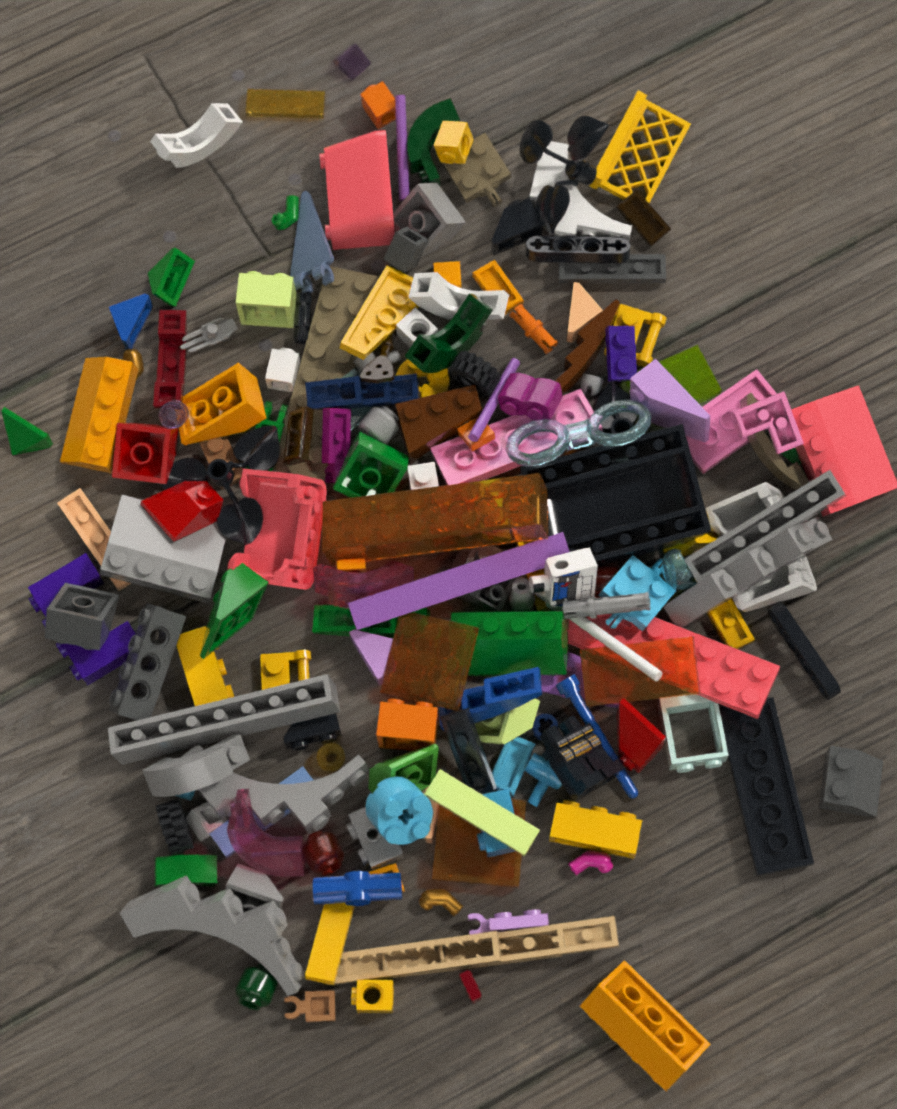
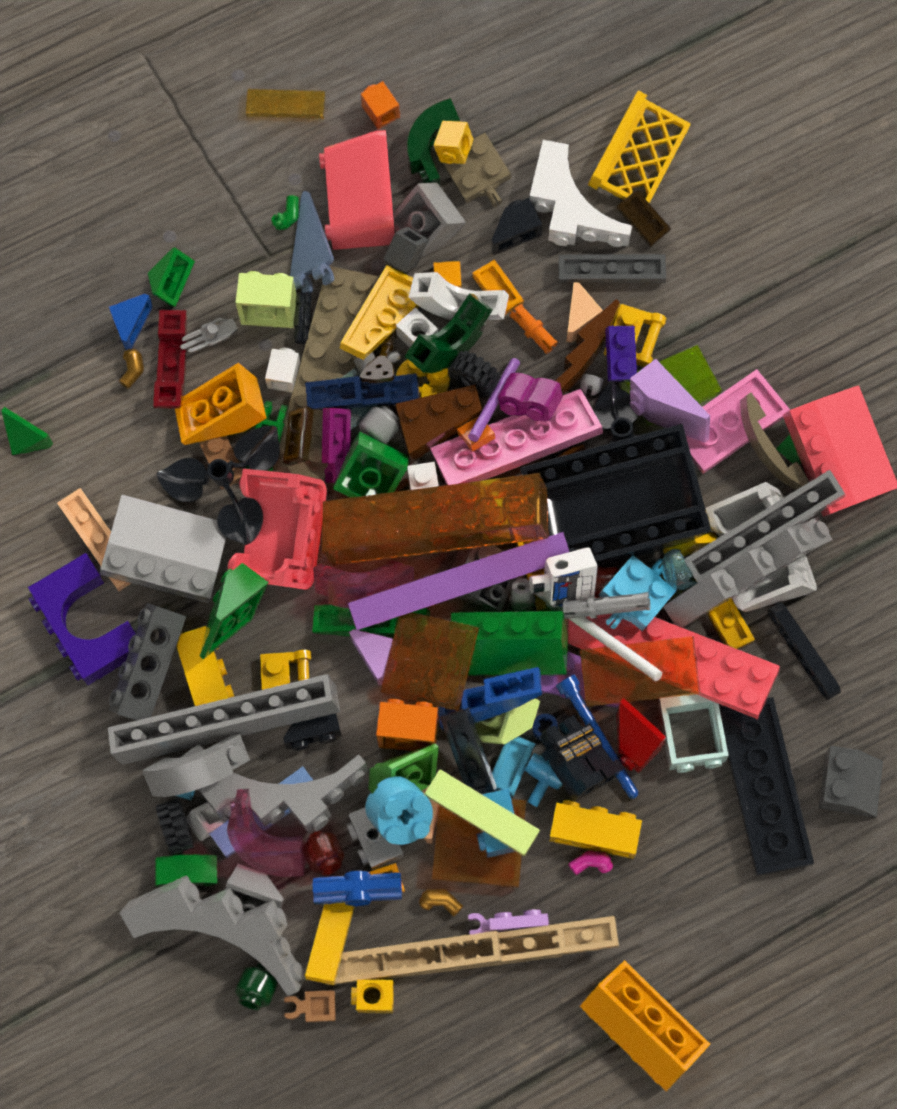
dark grey slope [45,583,119,650] -> none
light orange slope [60,357,138,473] -> none
red slope [112,423,179,484] -> none
red slope [140,481,224,542] -> none
white arch [150,103,243,168] -> none
wheel [159,400,189,429] -> none
clear yellow plate [317,743,345,772] -> none
clear purple slope [332,43,372,80] -> none
light orange tile [337,558,367,578] -> none
medium lavender bar [395,95,409,201] -> none
dark red tile [459,970,482,1004] -> none
clear light blue bar [506,399,652,466] -> none
black plant [519,116,609,234] -> none
black beam [526,236,631,264] -> none
bright pink brick [731,392,804,454] -> none

